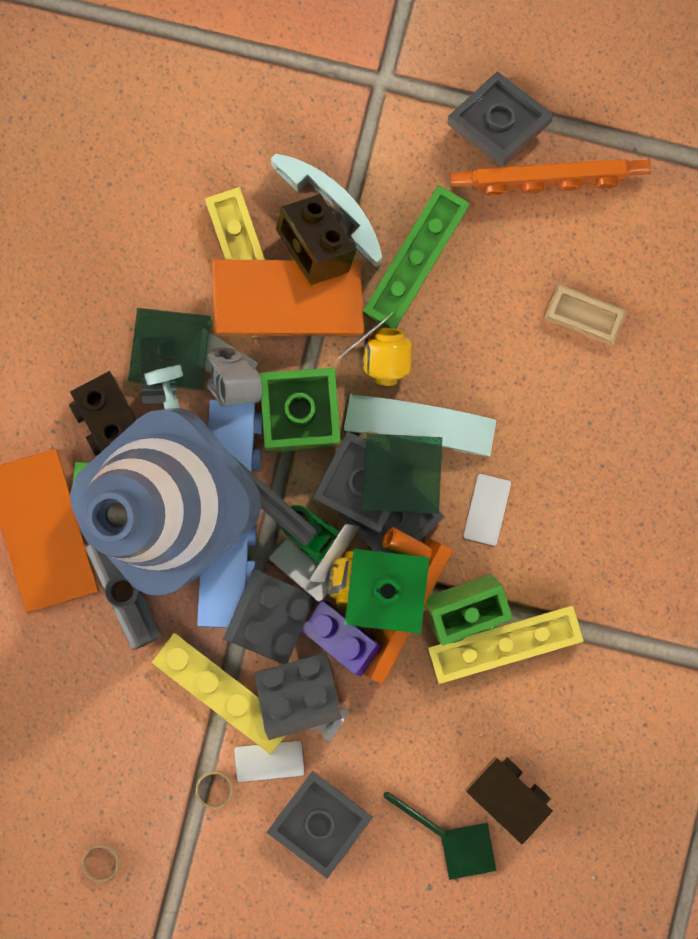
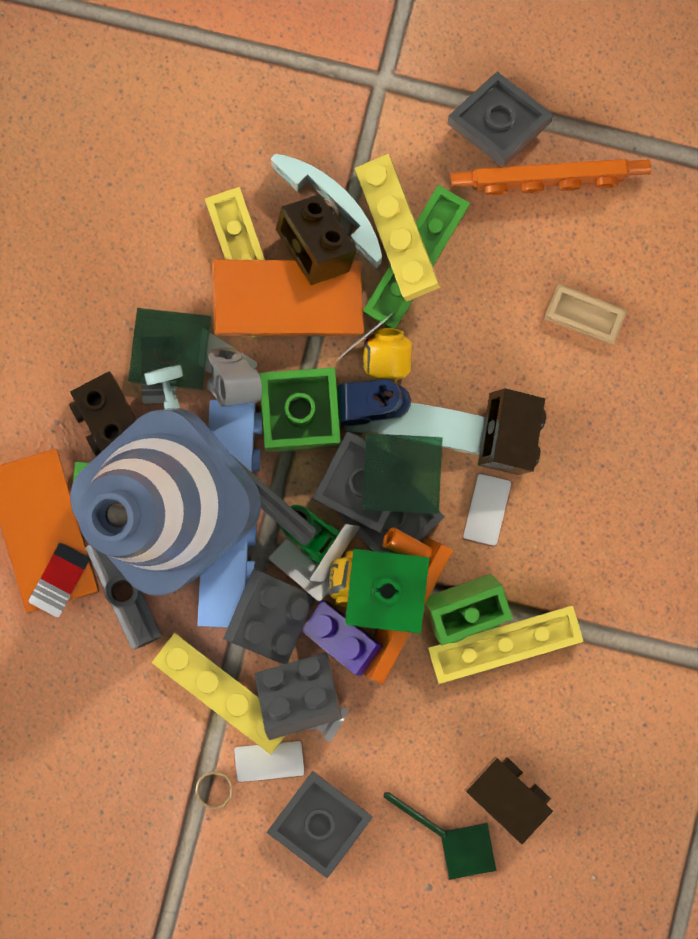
tan axle [82,844,120,883] -> none
none -> sticker [29,543,89,617]
none -> dark blue piece [336,379,411,426]
none -> light yellow plate [354,154,441,302]
none -> dark brown brick [478,388,546,475]

